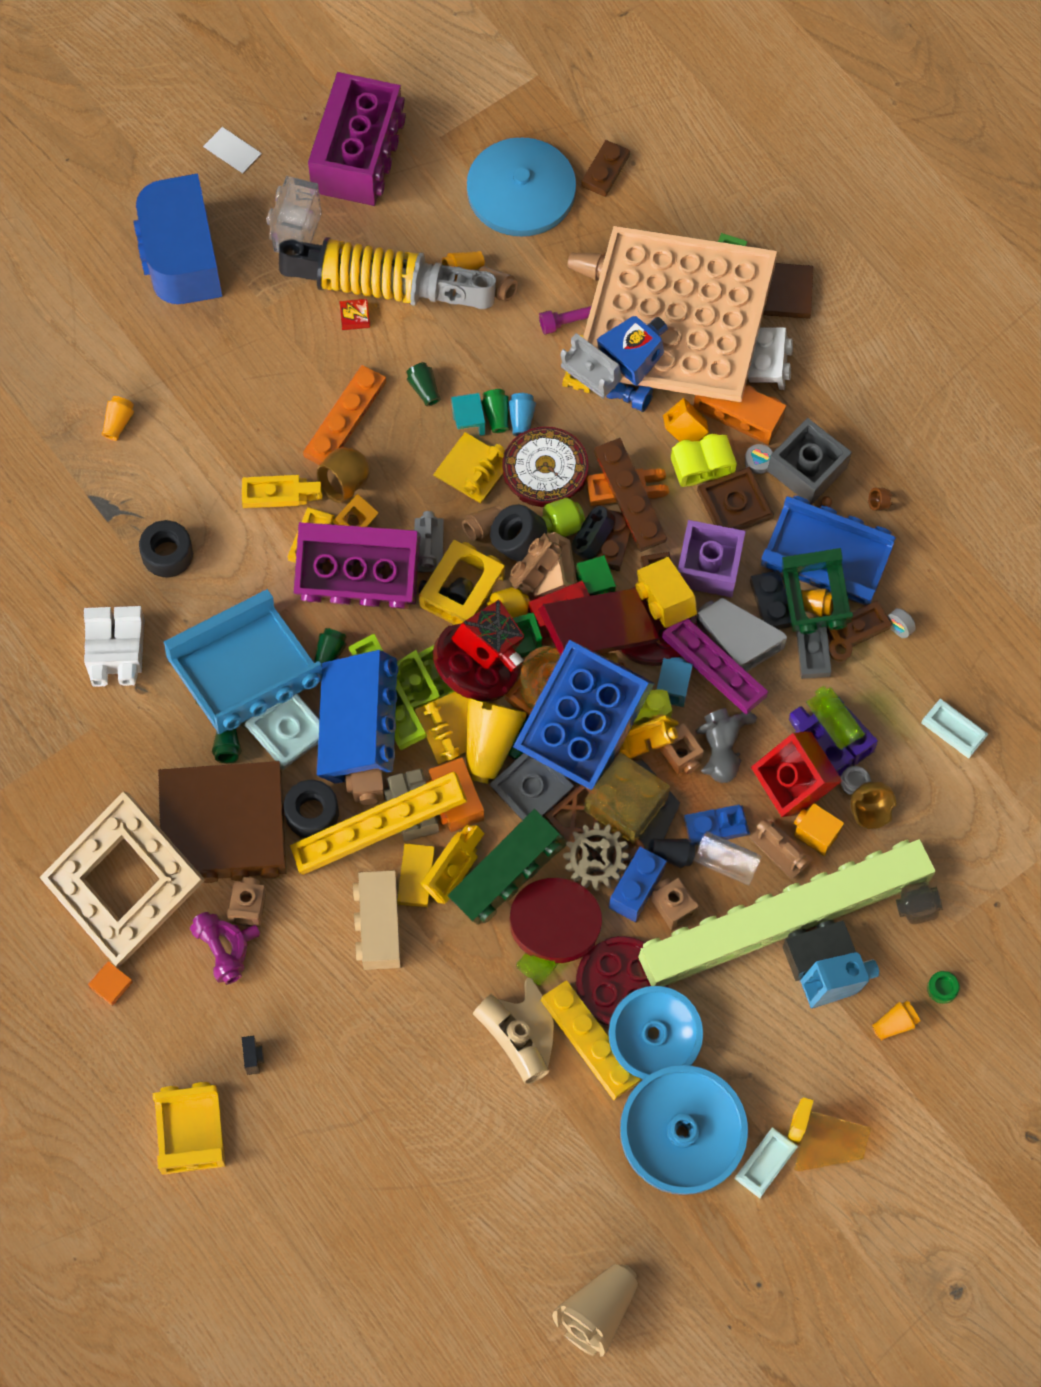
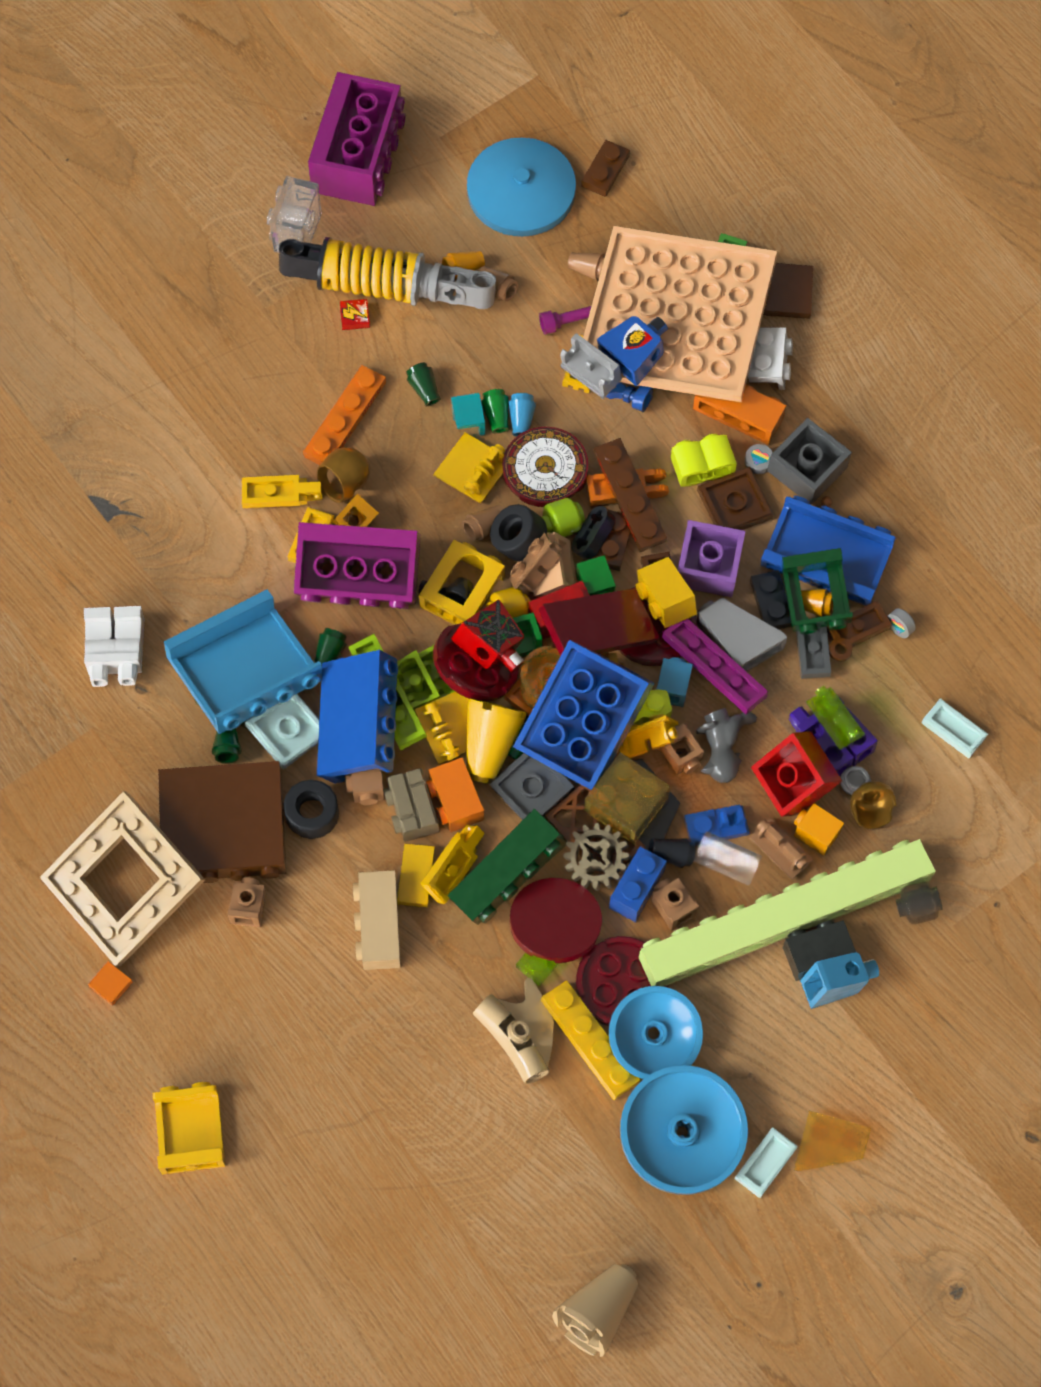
light orange cone [102,396,134,441] -> none
blue brick [133,173,223,304] -> none
black tyre [139,520,194,578] -> none
magenta piece [190,912,260,985] -> none
white sticker [203,127,262,174] -> none
black plate [242,1036,264,1075] -> none
yellow plate [290,772,467,875] -> none
light grey hinge [414,511,443,572] -> none
light orange panel [663,398,709,442] -> none
yellow tile [787,1097,814,1144] -> none
dark orange hinge [868,487,893,511] -> none
light orange cone [872,1000,920,1041] -> none
green tile [927,971,960,1004] -> none

